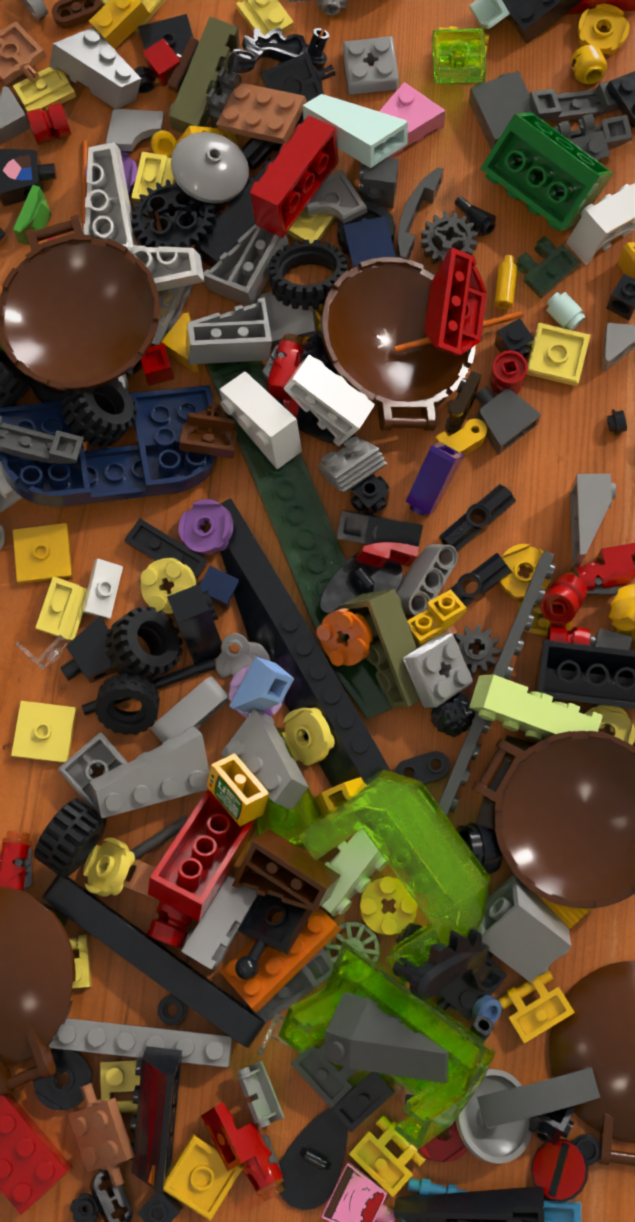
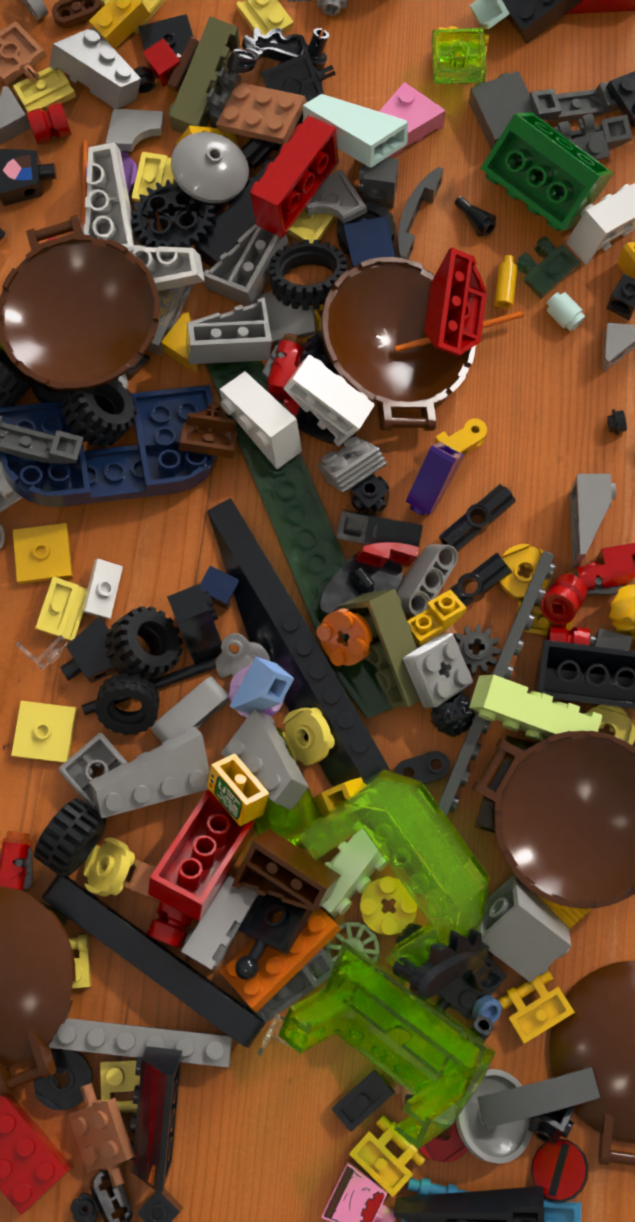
bright green slope [13,185,52,245] -> none
black plate [124,518,209,581] -> none
dark grey bar [130,816,188,860] -> none
red panel [141,343,174,386] -> none
light yellow plate [141,558,196,614] -> none
yellow tile [150,130,177,158] -> none
black plate [158,995,187,1025] -> none
yellow plate [163,1134,243,1221] -> none
medium lavender plate [179,499,233,555] -> none
red plate [201,1102,285,1201] -> none
light grey hinge [237,1061,285,1128] -> none
black shield [276,1108,348,1210] -> none
dark grey plate [291,1042,357,1108] -> none
dark grey wedge [325,992,449,1083] -> none
light grey brick [343,36,399,95] -> none
dark grey gear [421,211,478,265] -> none
dark brown plate [445,370,481,433] -> none
black cone [451,822,502,881] -> none
dark grey torso [475,386,541,454] -> none
red wheel [489,350,528,394] -> none
black brick [494,318,534,358] -> none
light yellow plate [526,323,590,387] -> none
yellow head [570,45,607,85] -> none
black plate [572,1134,601,1166] -> none
yellow plate [577,4,630,56] -> none

